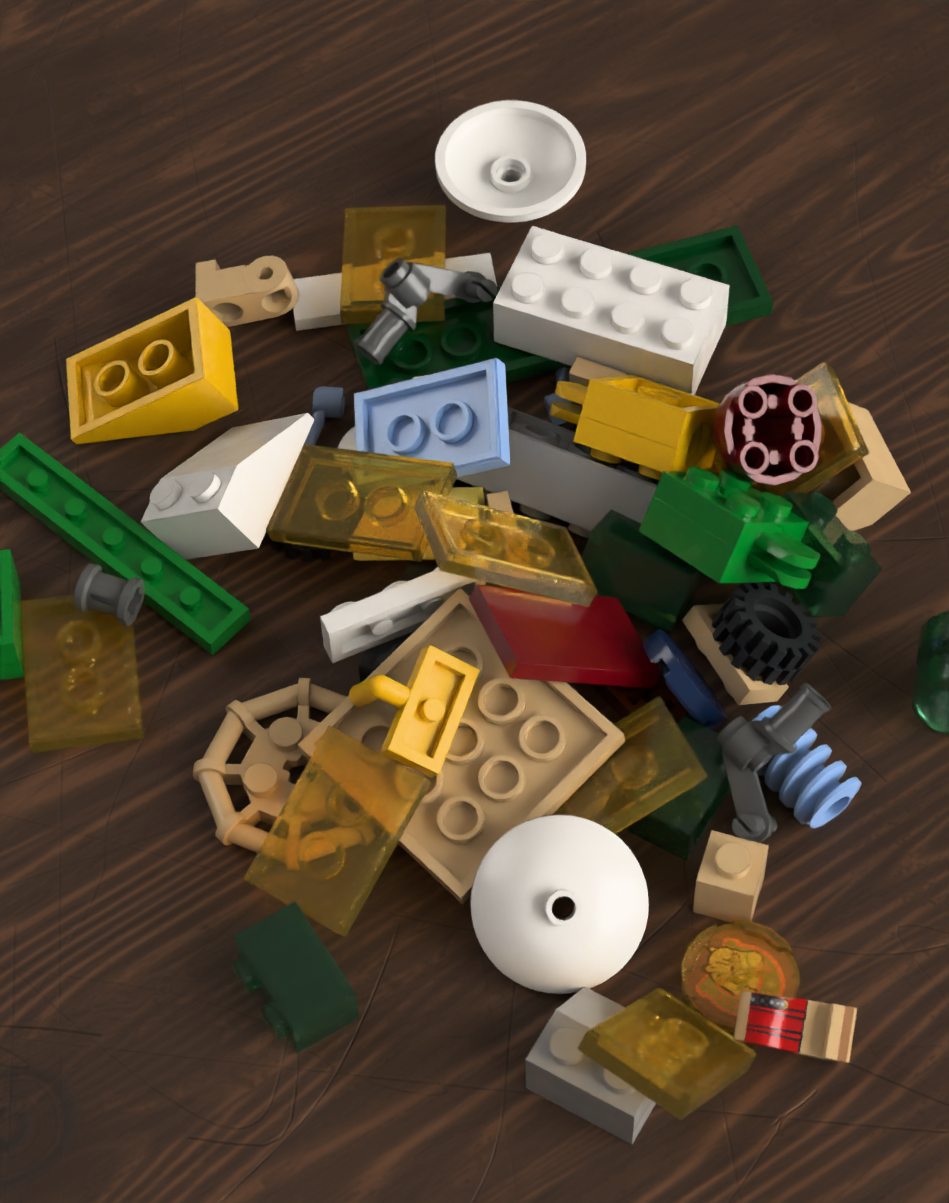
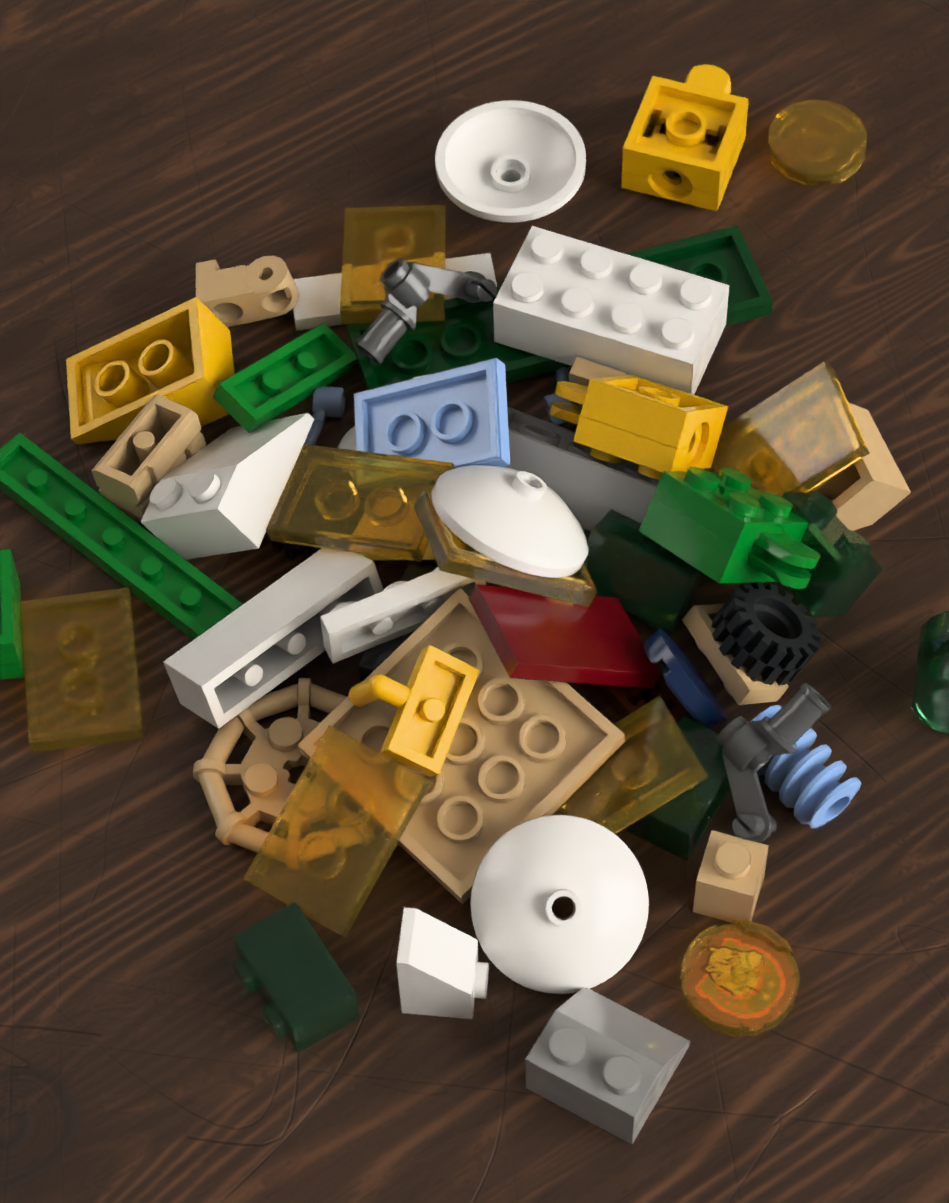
dark grey bush [73,563,145,627] -> none
clear yellow tile [578,988,757,1120] -> none
dark red piece [712,374,822,485] -> none
leg [733,991,857,1063] -> none
none -> tan brick [91,394,206,525]
none -> white brick [163,540,384,729]
none -> green plate [213,322,357,433]
none -> white slope [396,907,489,1019]
none -> white dish [431,465,588,578]
none -> yellow brick [621,65,749,212]
none -> clear yellow tile [768,100,867,186]

